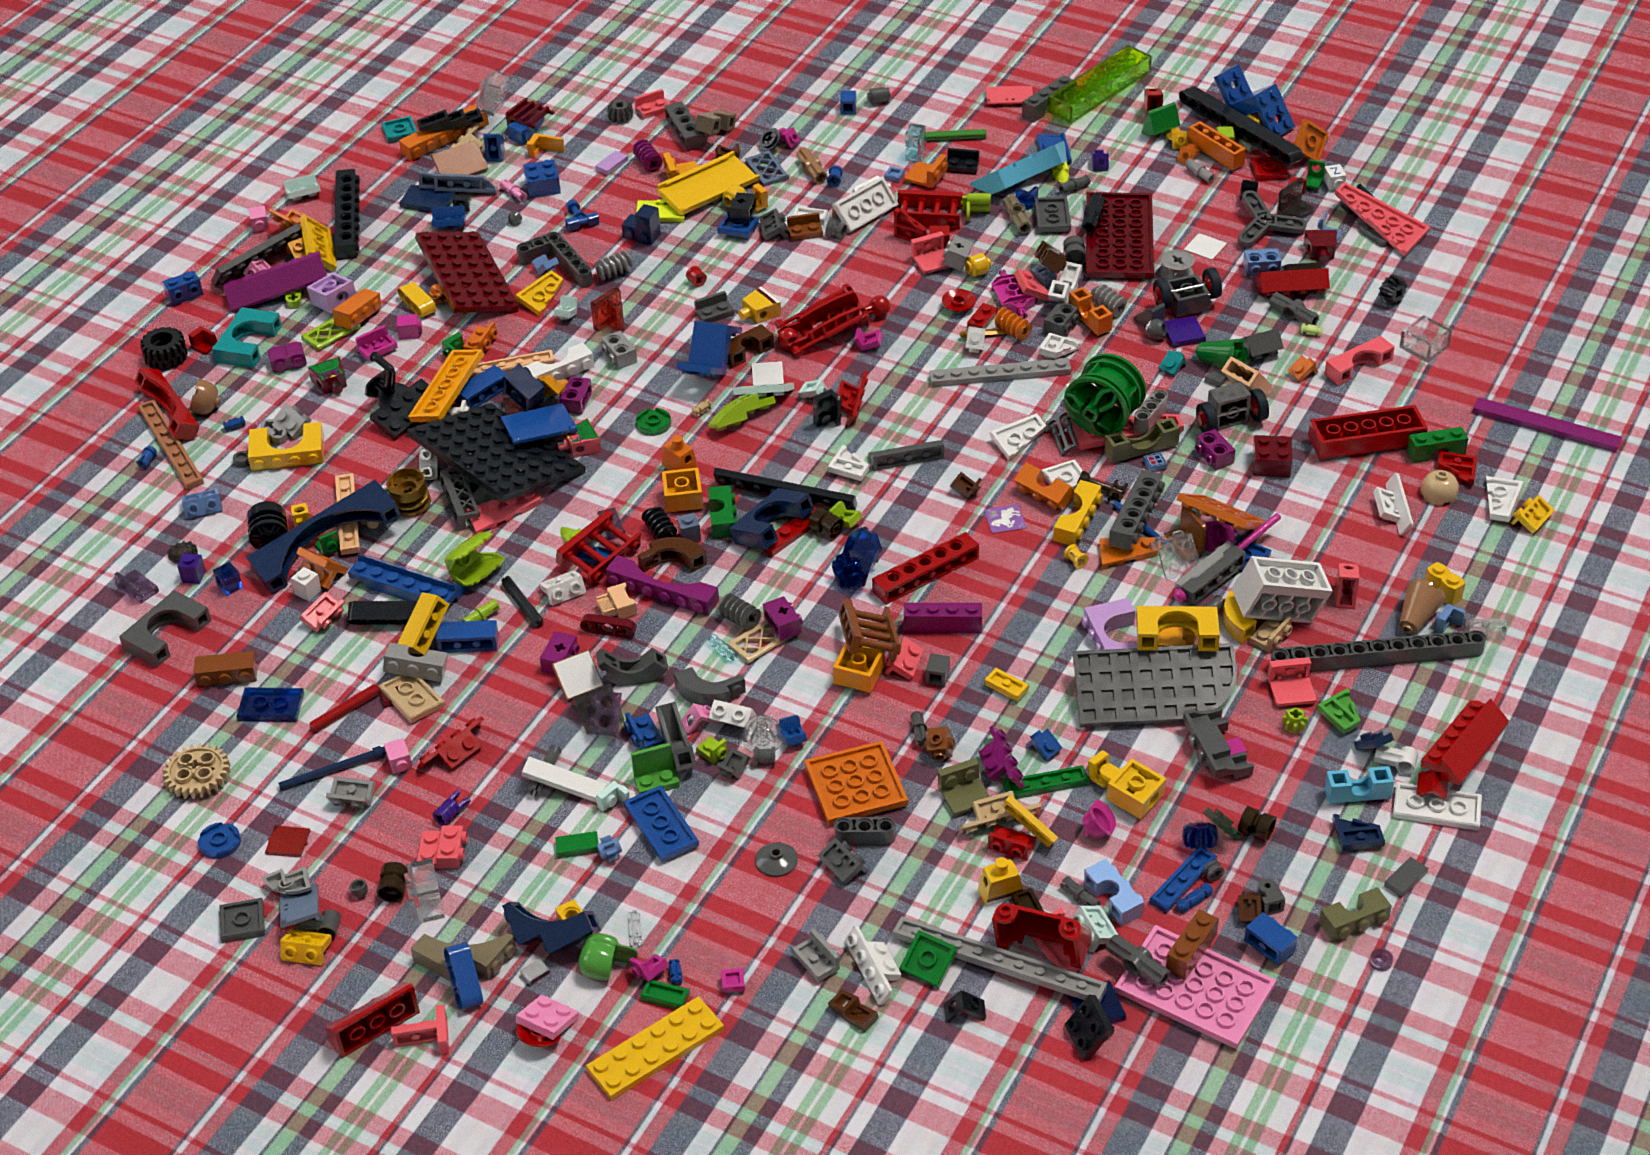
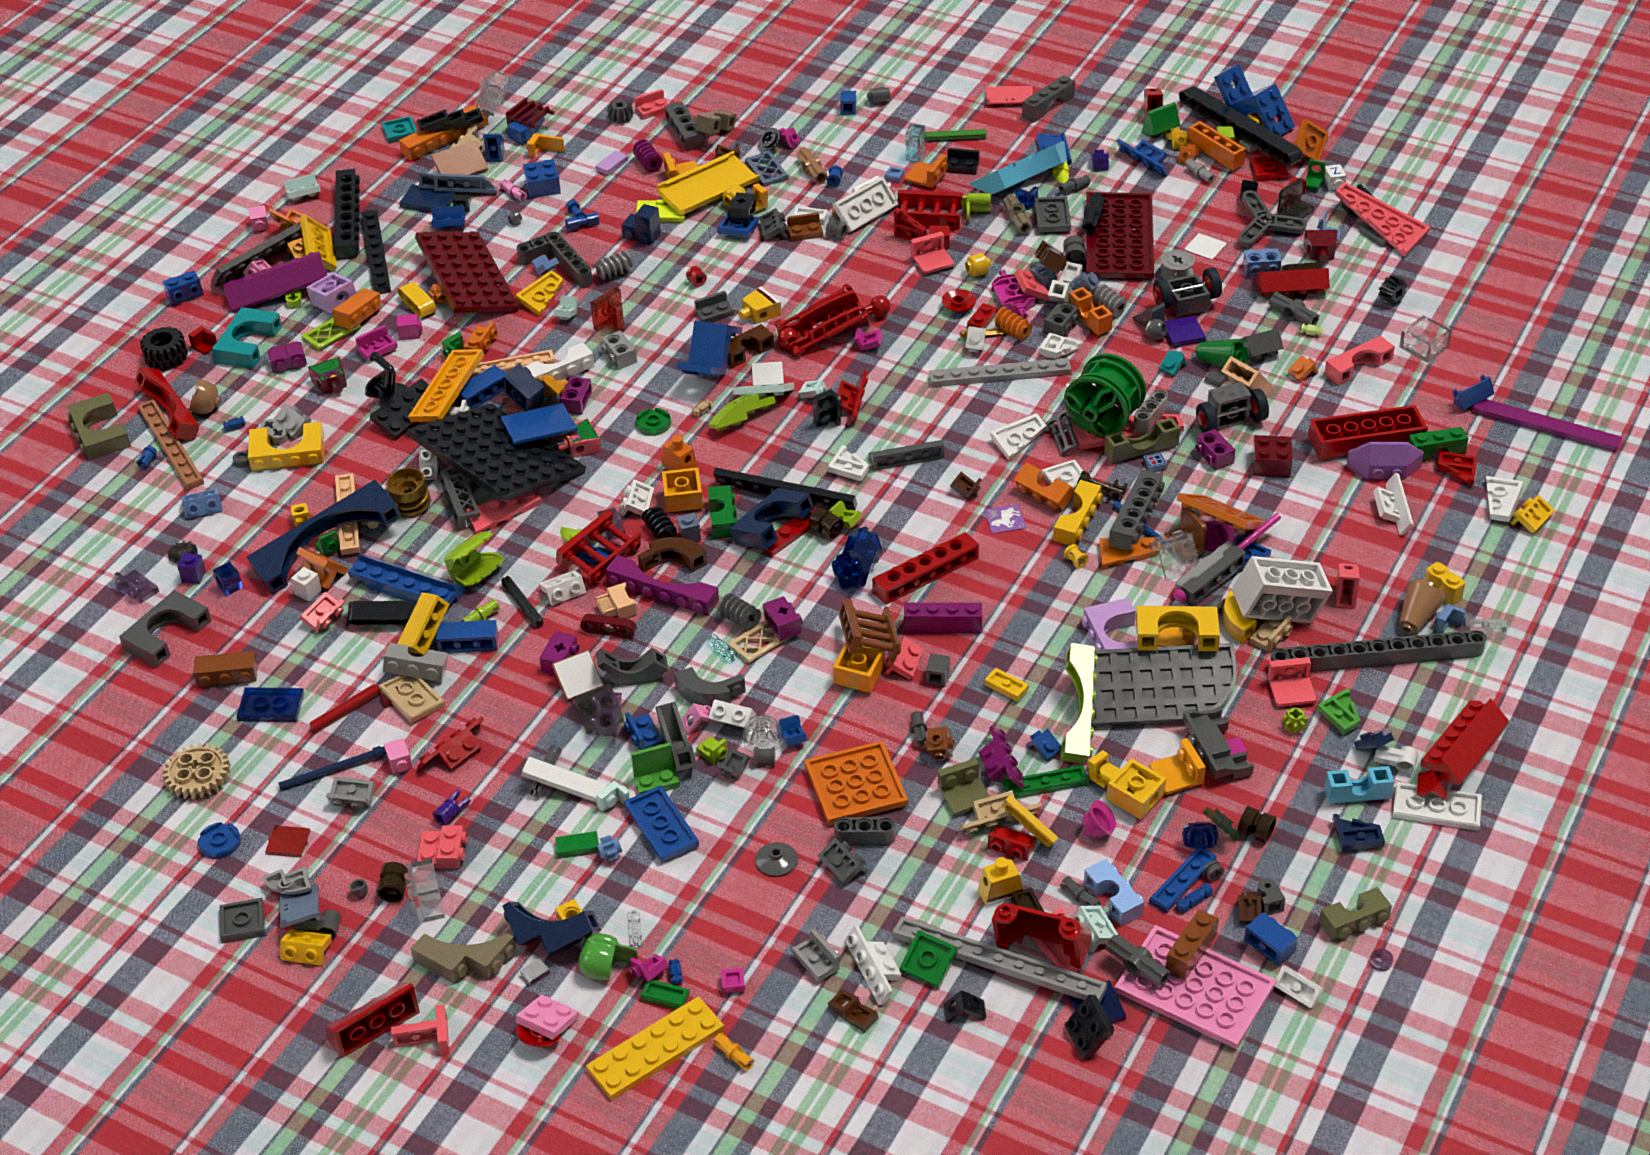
black wheel [246,501,288,549] -> none
blue beam [444,942,483,1010] -> none
light grey brick [942,236,973,271] -> none
clear neon green brick [1047,45,1152,124] -> none
dark grey tile [1384,857,1428,898] -> none
tan cylinder [1420,470,1459,506] -> none
none -> olive arch [66,393,131,460]
none -> black plate [361,210,391,294]
none -> white bracket [620,479,654,516]
none -> light orange pin [713,1033,755,1071]
none -> arch [1060,643,1097,765]
none -> sand blue brick [1069,271,1100,292]
none -> blue bracket [1116,138,1169,177]
none -> light orange bracket [1149,738,1206,795]
none -> white plate [1275,965,1324,1008]
none -> medium lavender wedge [1346,442,1424,480]
none -> blue hinge [1452,374,1494,410]

